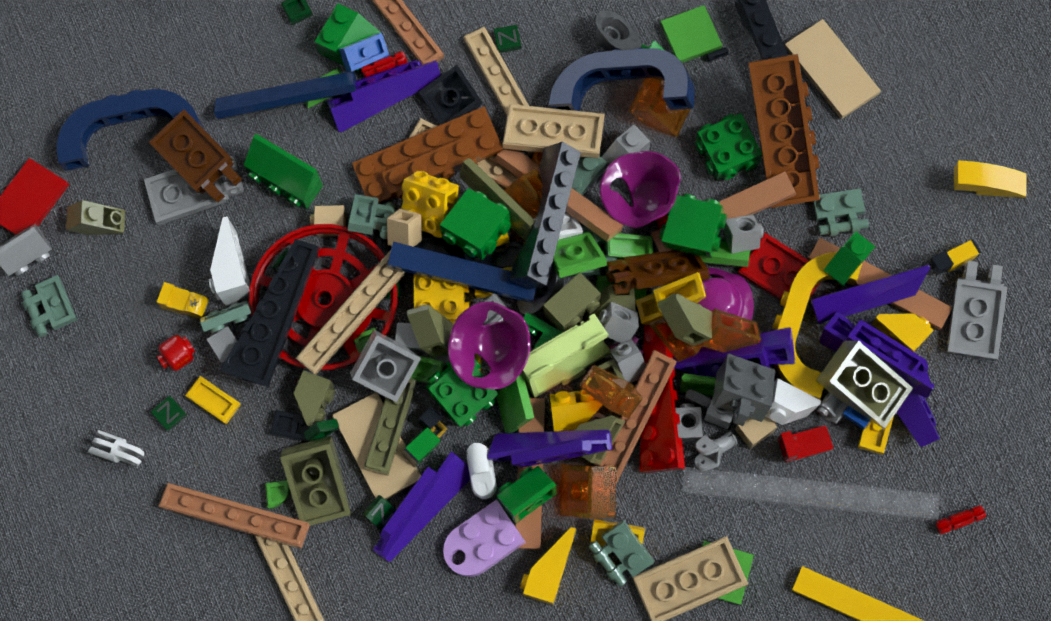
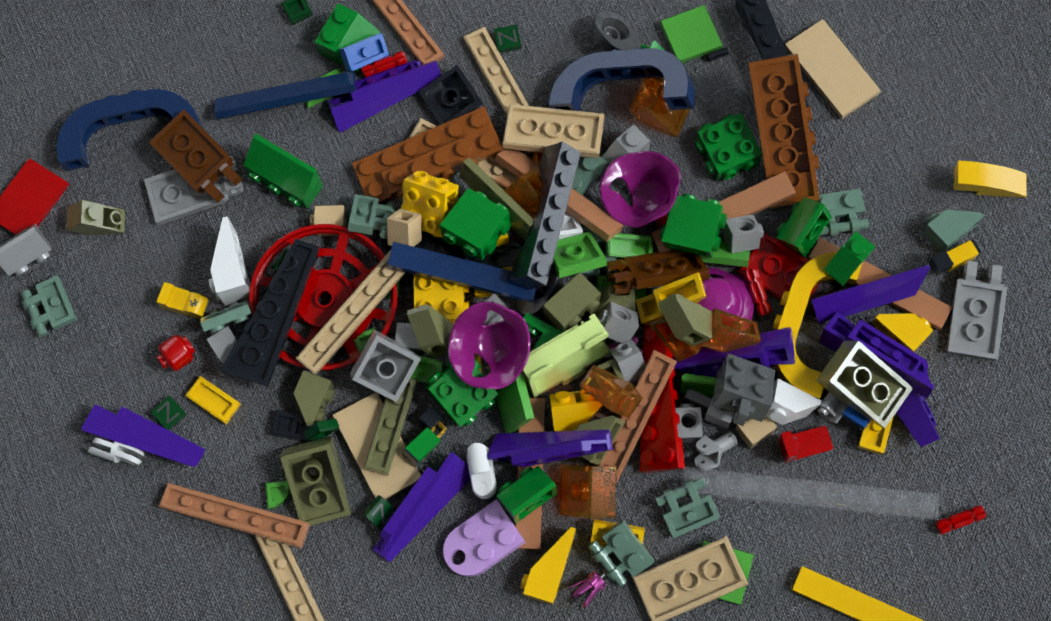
none -> dark purple wedge [82,404,206,467]
none -> flat silver piece [568,571,606,608]
none -> sand green plate [655,477,720,538]
none -> red axle [744,268,772,316]
none -> green slope [777,197,832,258]
none -> sand green slope [923,210,984,252]

